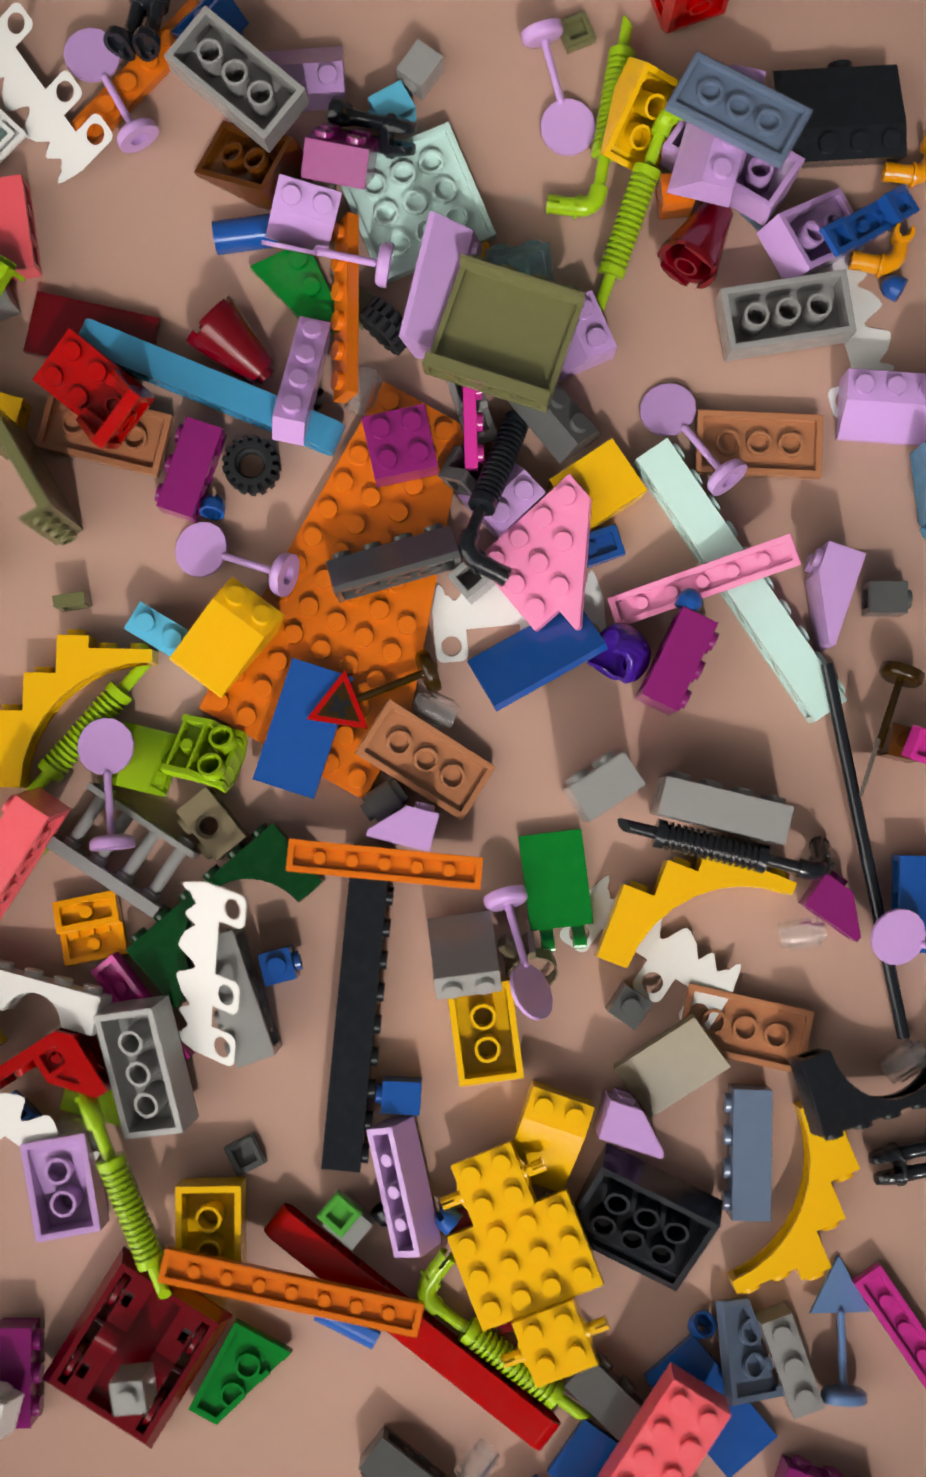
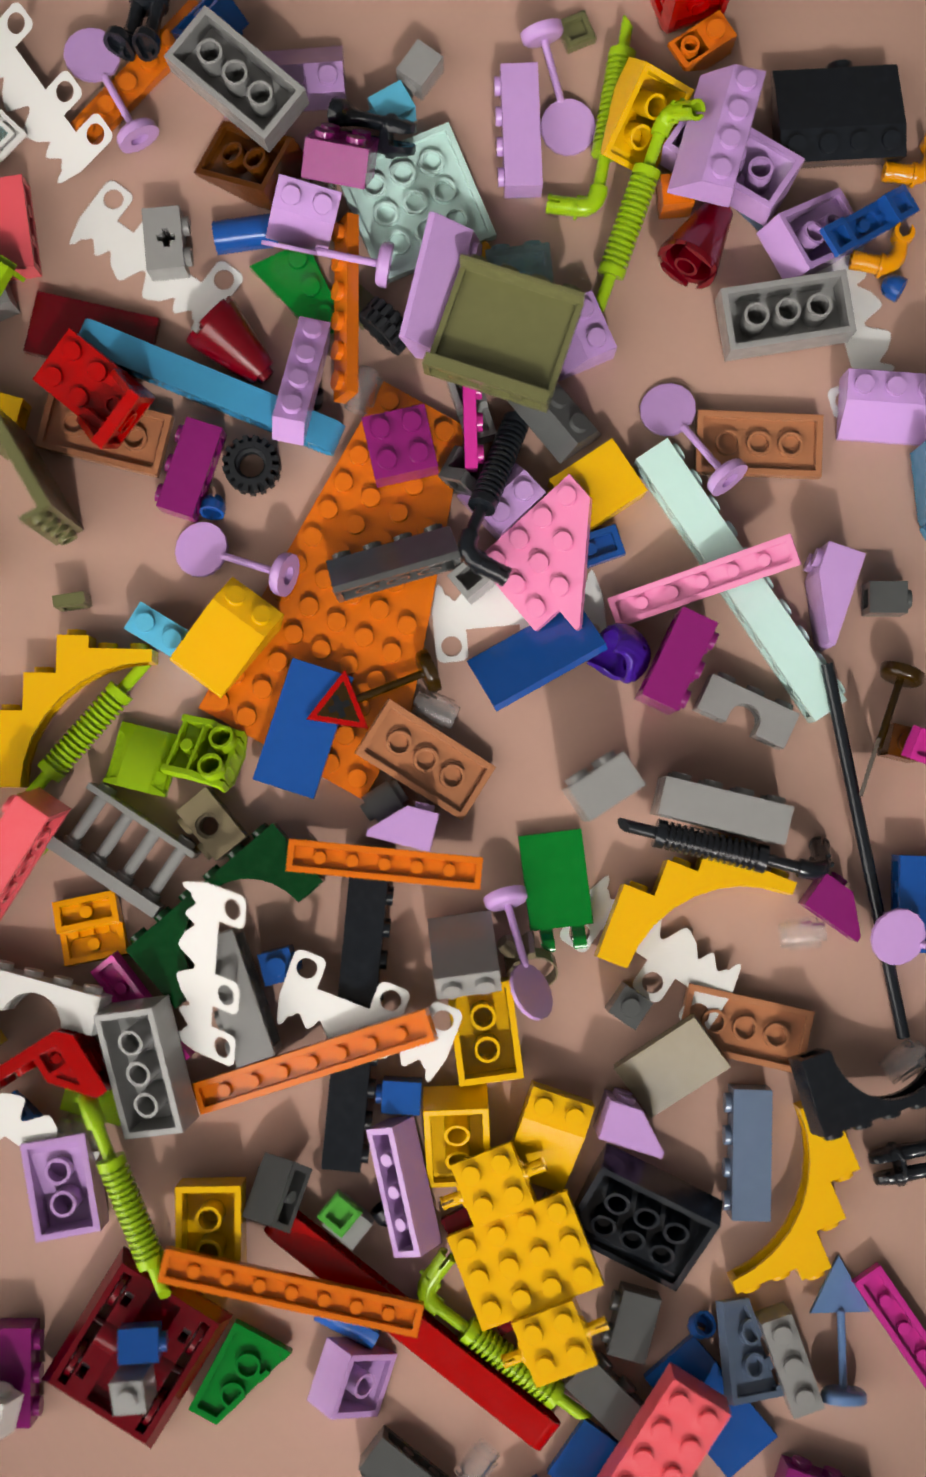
lavender piece [77,718,136,851] -> none
dark grey tile [224,1132,268,1177] -> none
blue hinge [434,1207,463,1235] -> none
sand blue tile [665,51,813,169] -> none
blue hinge [674,588,703,613] -> none
none -> white piece [70,181,243,333]
none -> blue brick [118,1320,168,1365]
none -> light grey brick [141,205,194,281]
none -> orange plate [191,1007,439,1115]
none -> dark grey brick [242,1152,312,1233]
none -> white piece [277,950,462,1082]
none -> lavender slope [307,1337,398,1420]
none -> yellow slope [423,1084,490,1188]
none -> lavender brick [494,62,543,199]
none -> dark grey brick [601,1281,662,1365]
none -> orange slope [667,10,737,72]
none -> light grey arch [693,672,800,750]

